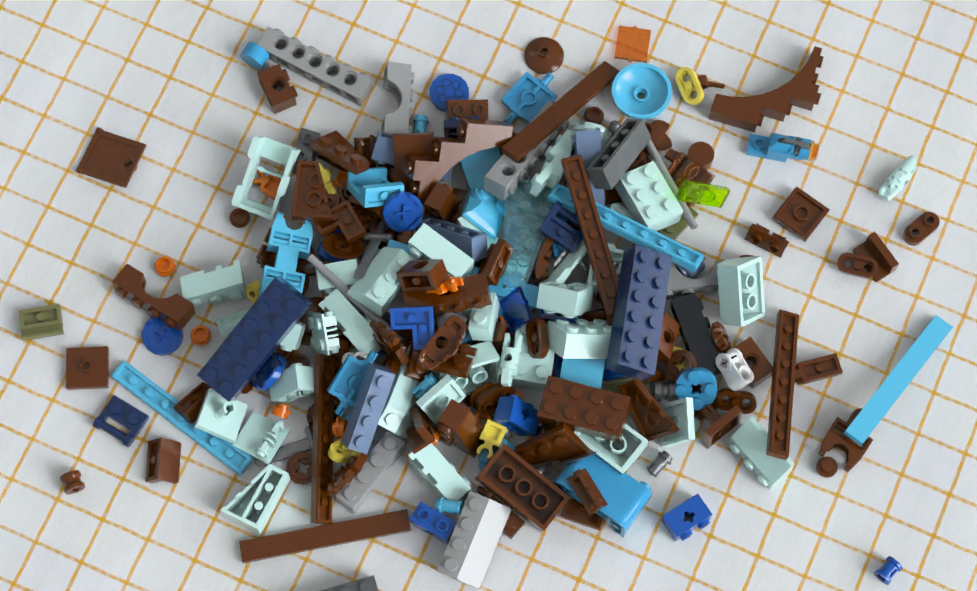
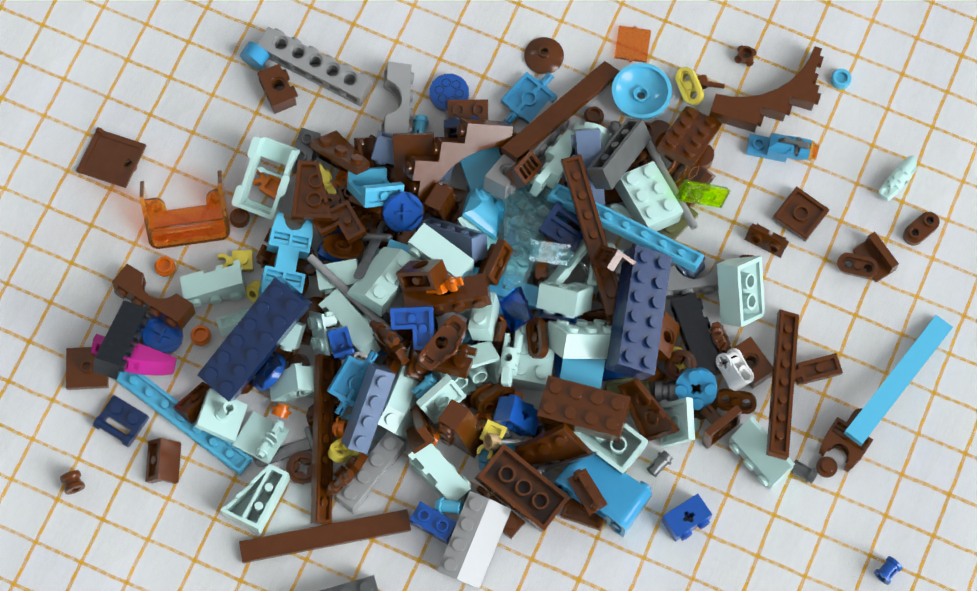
olive plate [18,304,64,341] -> none
none -> dark pink slope [91,333,177,375]
none -> black brick [93,301,149,379]
none -> clear orange windscreen [139,170,230,249]
none -> light yellow plate [218,250,254,272]
none -> blue bracket [327,325,355,360]
none -> tan hinge [483,433,531,450]
none -> reddish brown slope [505,150,543,190]
none -> clear light blue hinge [528,239,573,266]
none -> reddish brown panel [590,245,636,272]
none -> reddish brown plate [656,106,722,169]
none -> reddish brown plate [734,45,757,66]
none -> dark grey pin [791,459,818,484]
none -> medium azure tile [831,69,852,90]

